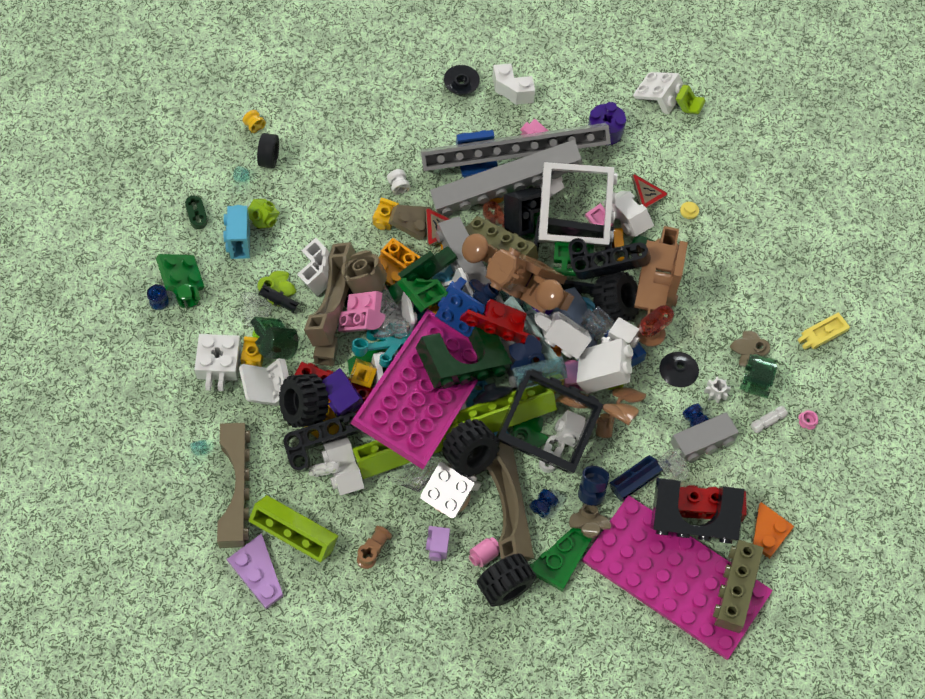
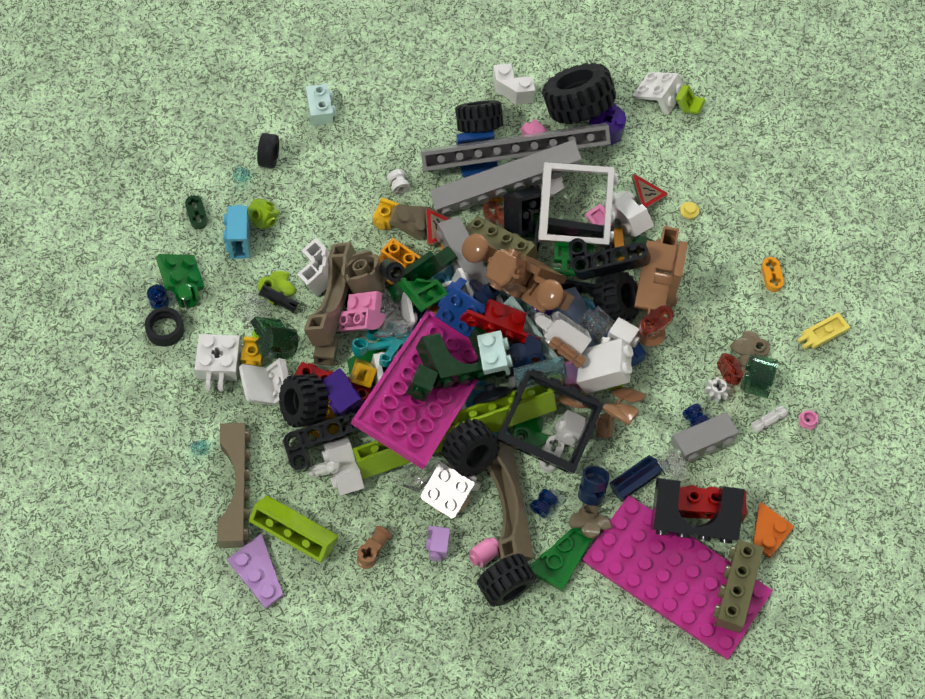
yellow wheel [242,110,266,133] -> none
black dish [444,65,480,95] -> none
black dish [659,352,699,387] -> none
none -> black tyre [144,307,184,347]
none -> light aqua brick [306,84,336,126]
none -> black brick [379,258,404,282]
none -> dark green brick [406,364,438,402]
none -> black tyre [455,100,504,133]
none -> light aqua bracket [477,330,513,375]
none -> black tyre [542,63,616,124]
none -> medium nougat axle [548,336,585,368]
none -> clear red beam [717,353,744,385]
none -> light orange beam [761,257,784,292]

